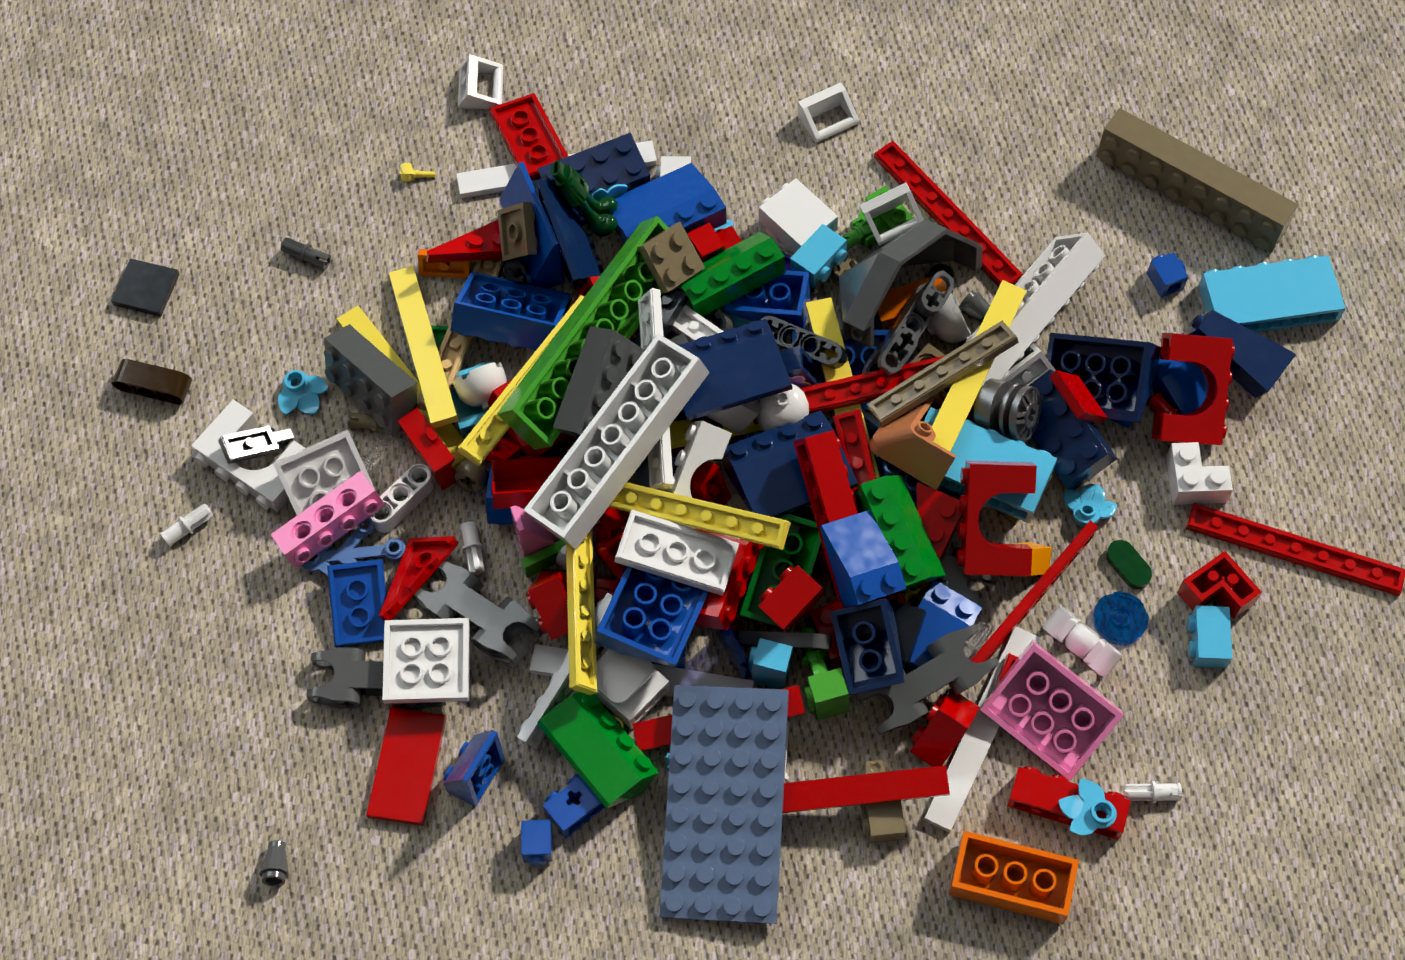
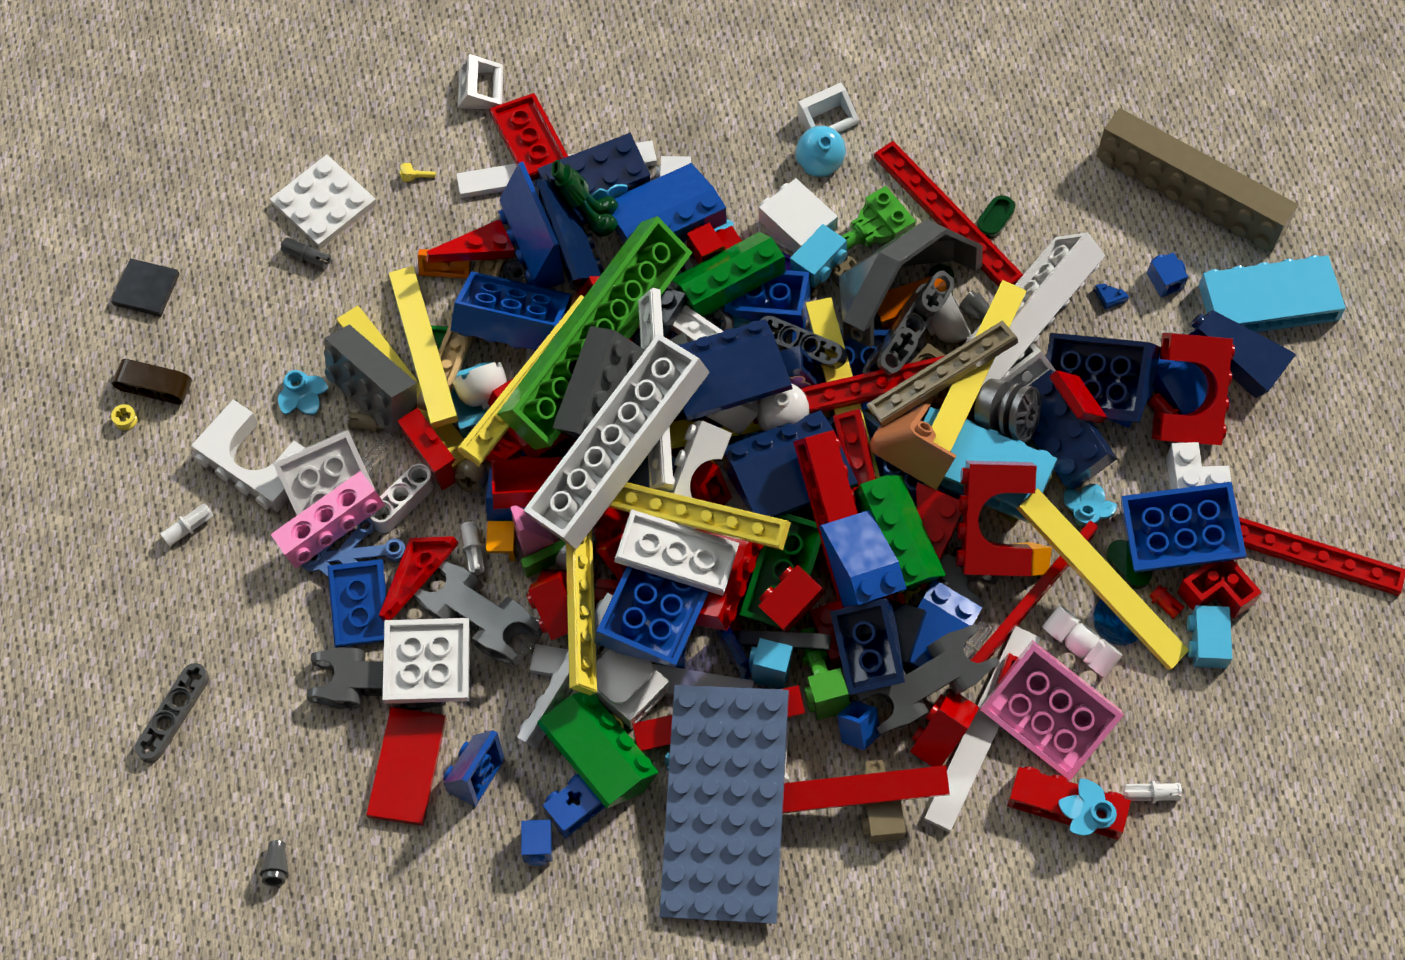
hinge [218,426,294,464] -> none
dark tan plate [498,202,538,261] -> none
dark tan plate [638,222,705,294] -> none
white tile [860,182,924,246] -> none
orange brick [948,831,1079,925] -> none
none -> light yellow bush [111,404,138,431]
none -> dark grey beam [135,663,209,763]
none -> white plate [270,155,377,249]
none -> light orange panel [486,521,517,561]
none -> medium azure cylinder [795,126,846,177]
none -> blue brick [837,700,881,750]
none -> dark green tile [977,195,1015,239]
none -> light yellow tile [1016,488,1189,670]
none -> blue tile [1093,284,1129,310]
none -> blue slope [1121,481,1247,573]
none -> red pin [1149,585,1185,619]

